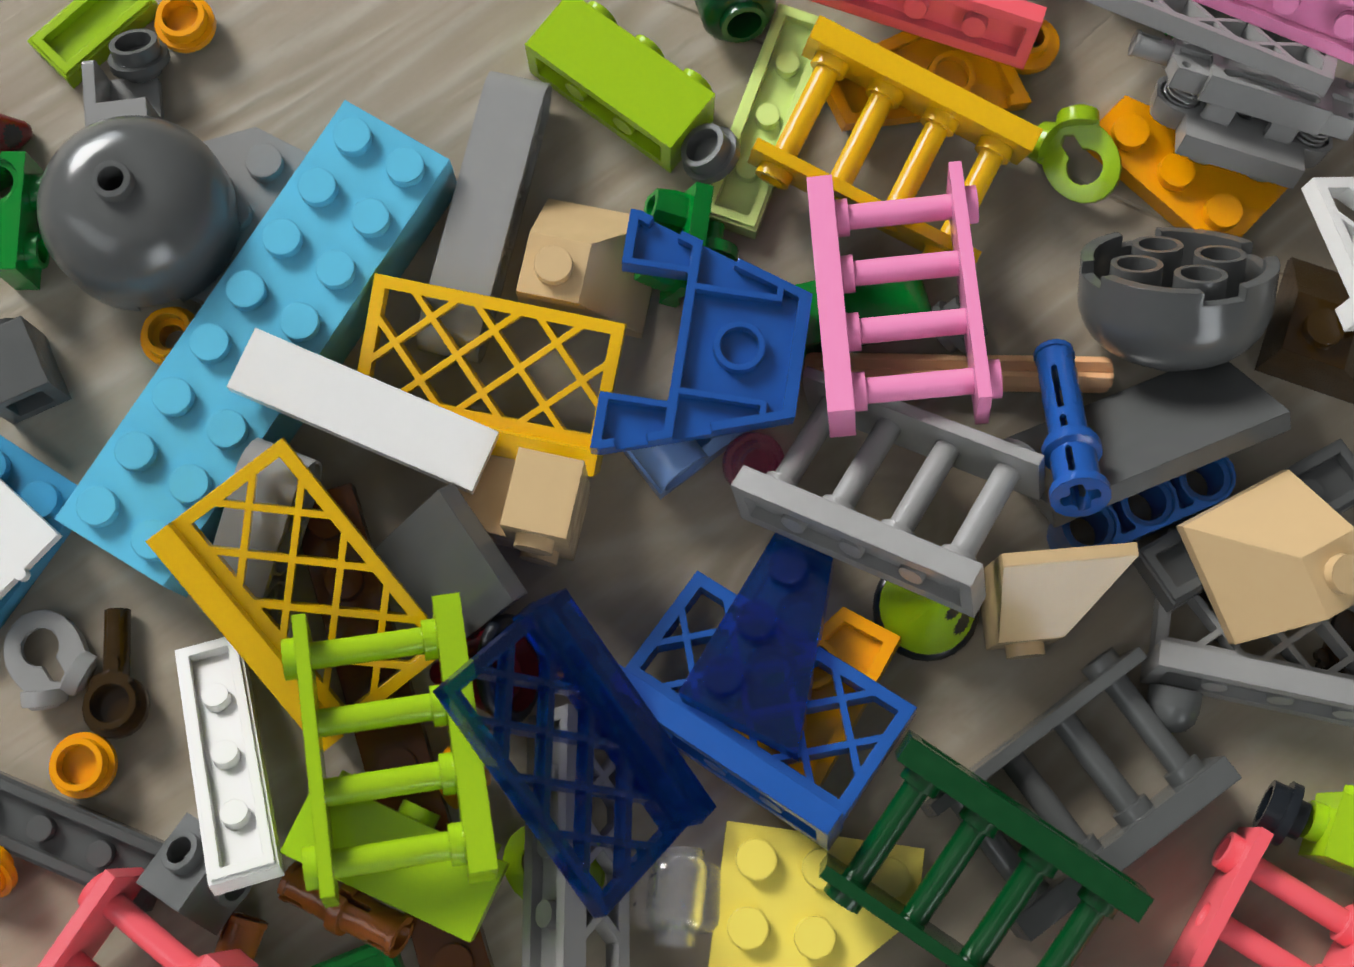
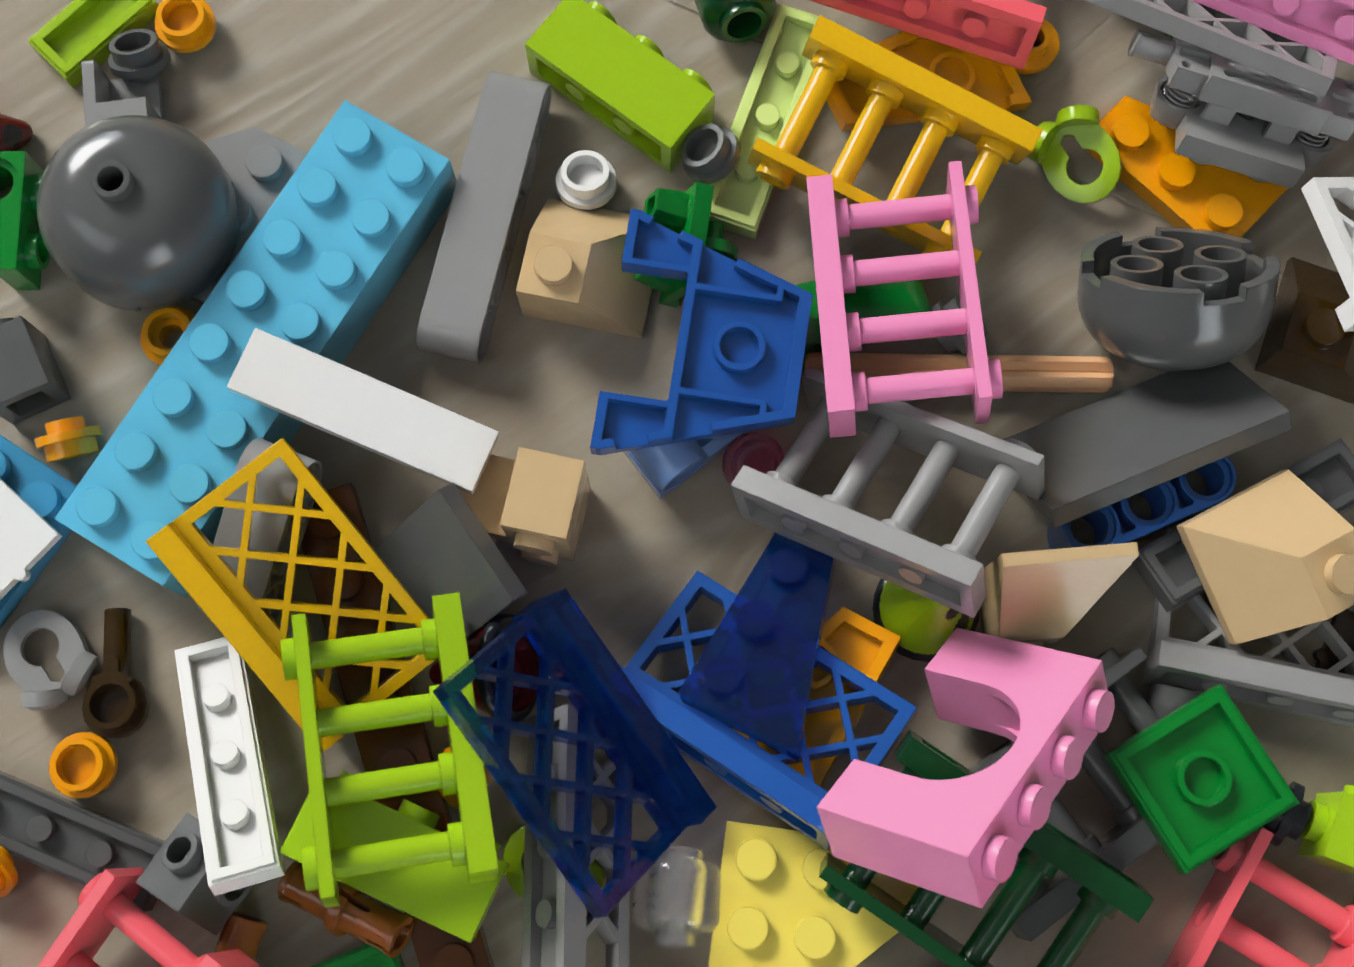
yellow fence [357,273,627,477] -> none
blue pin [1033,339,1112,517] -> none
none -> light orange plate [34,416,102,463]
none -> white plate [556,150,617,210]
none -> bright pink arch [817,628,1115,909]
none -> green tile [1103,684,1299,875]

